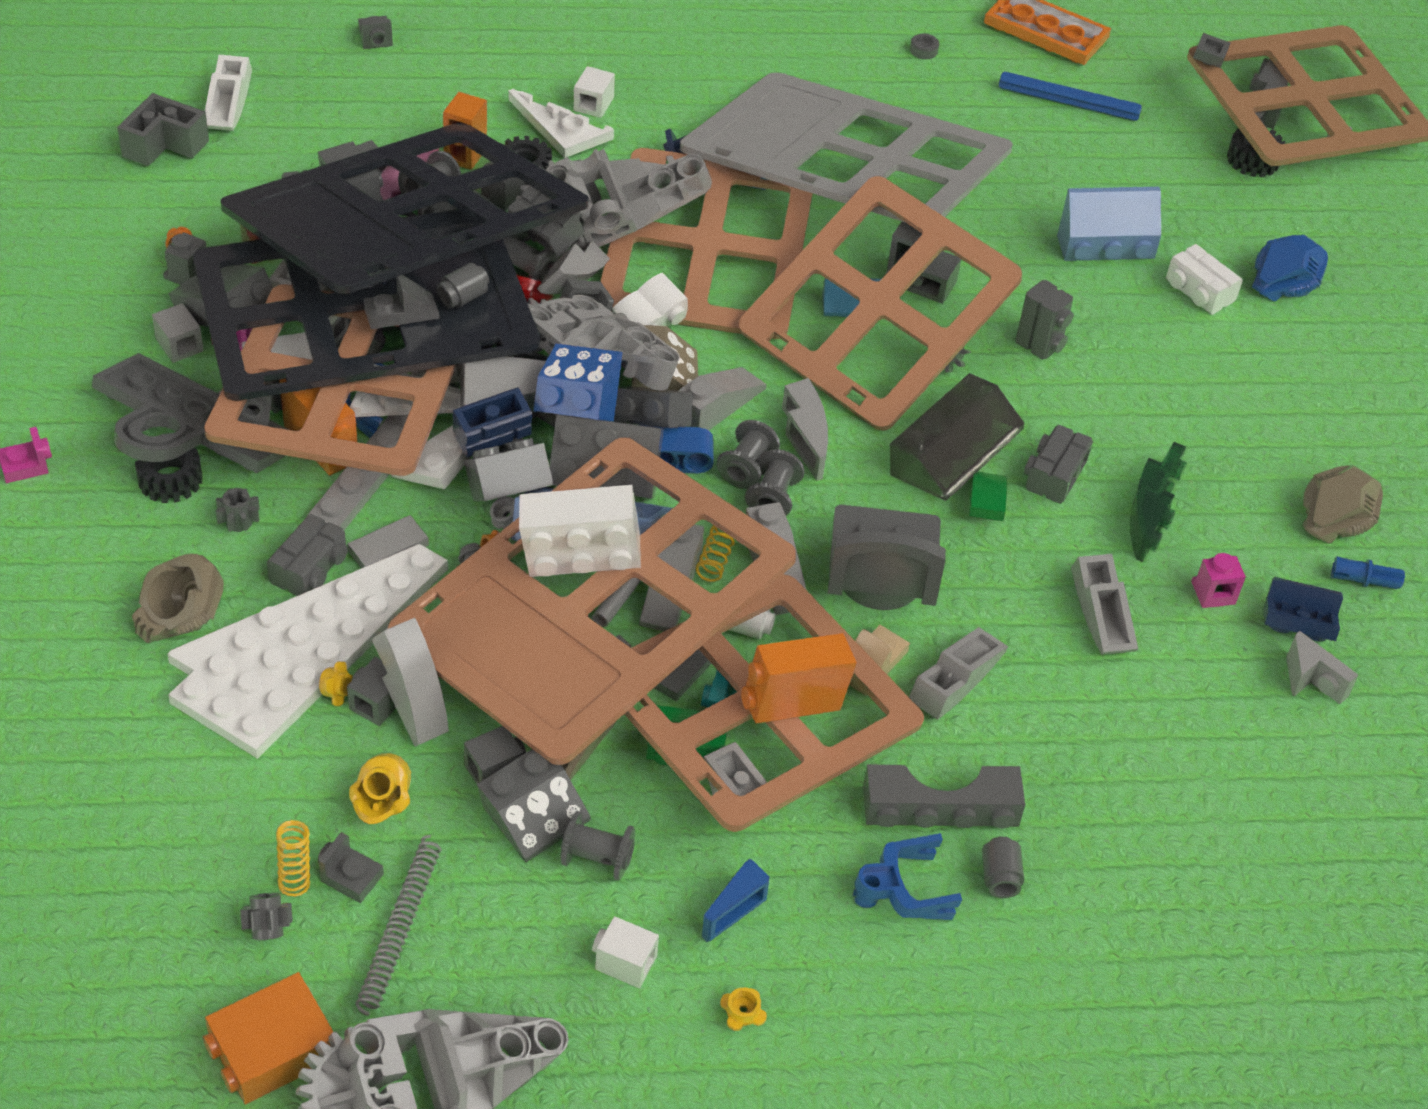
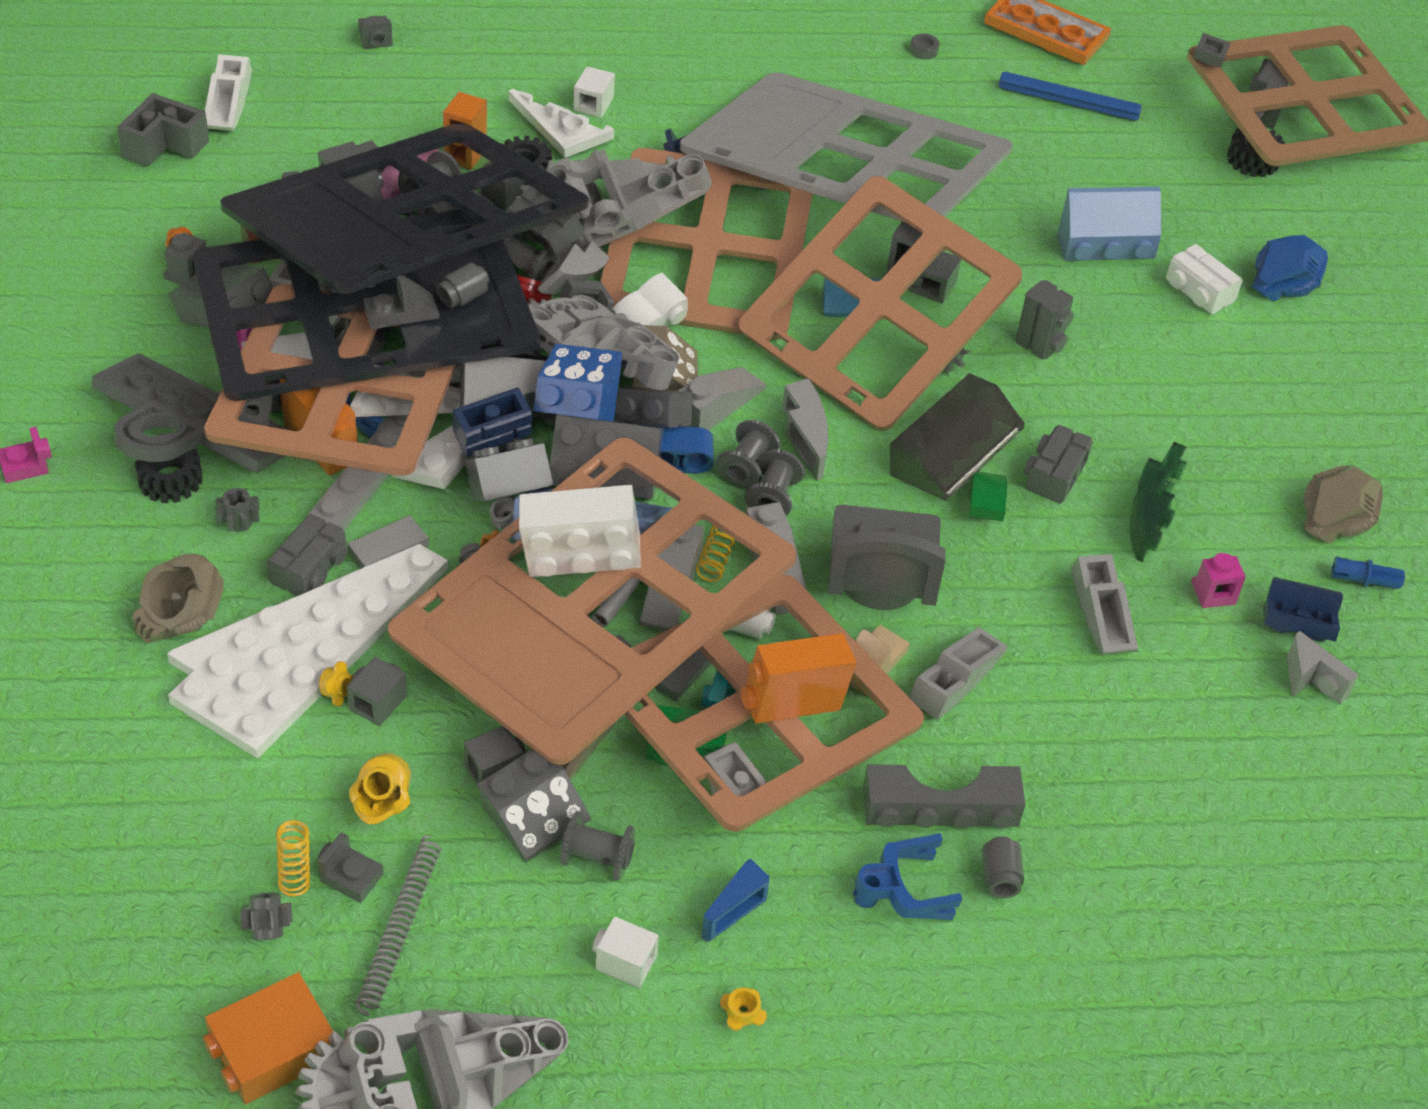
light grey brick [152,303,204,363] -> none
light grey slope [371,618,449,747] -> none

